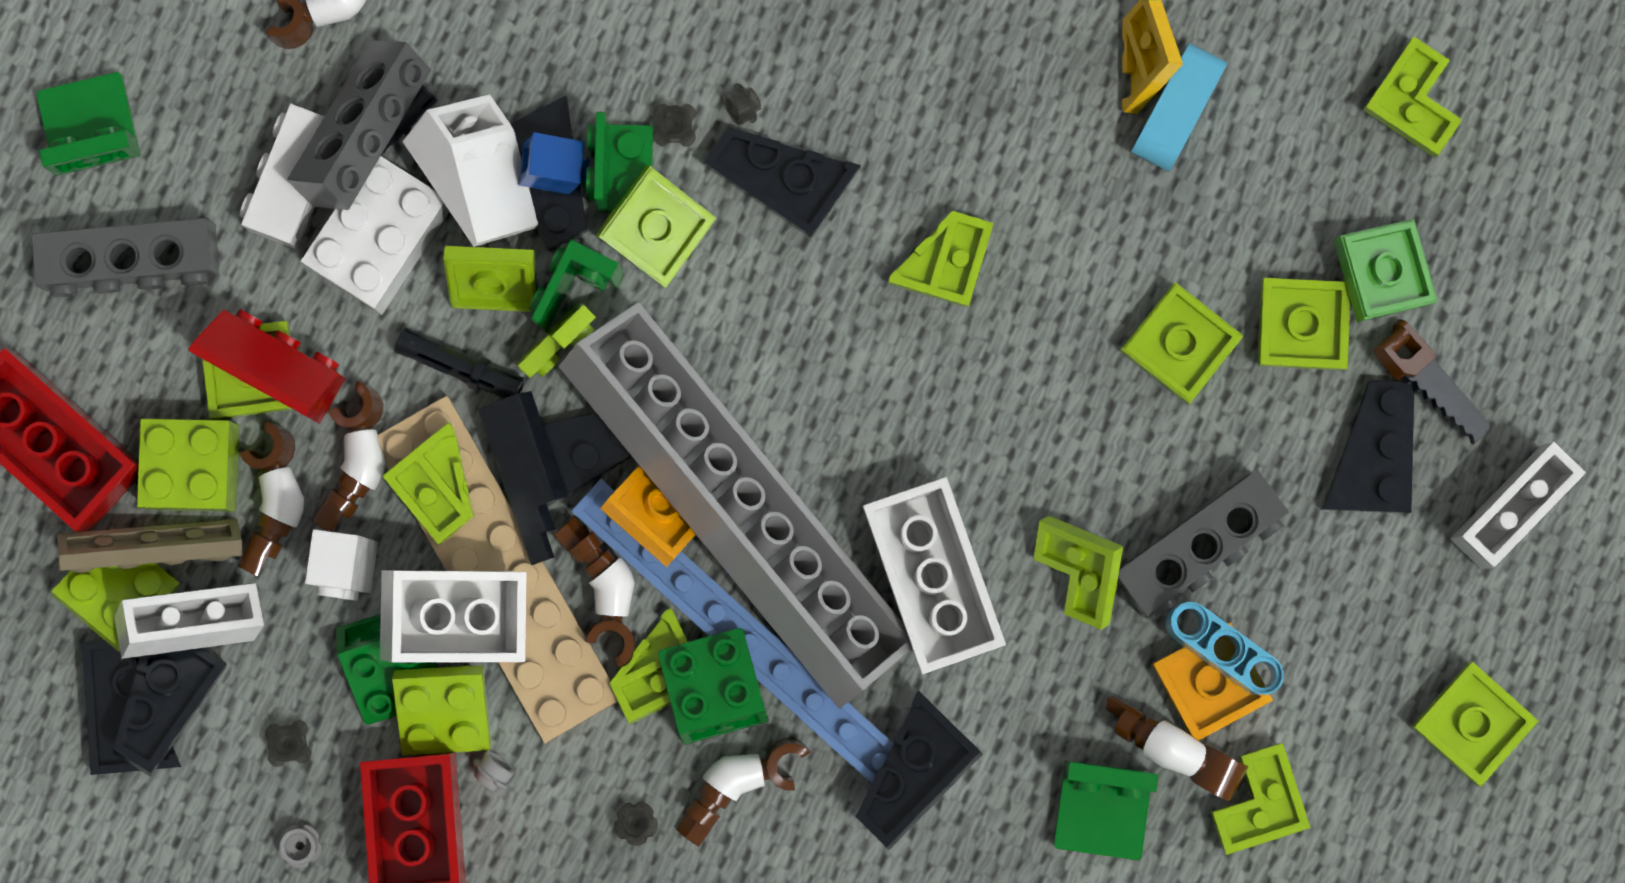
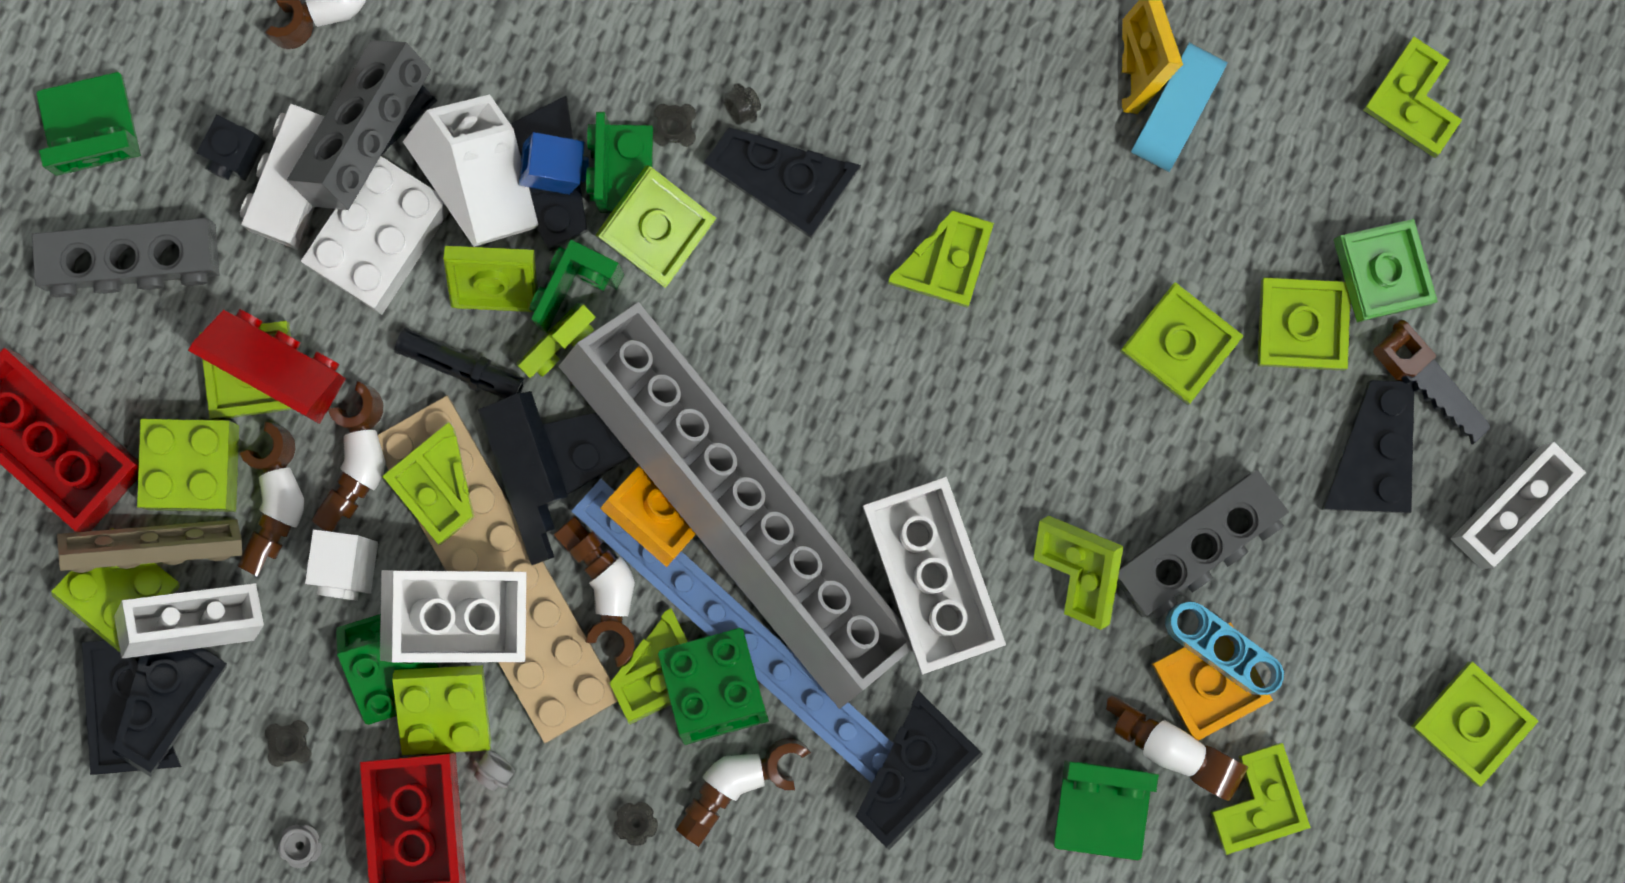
none -> black brick [197,114,265,181]

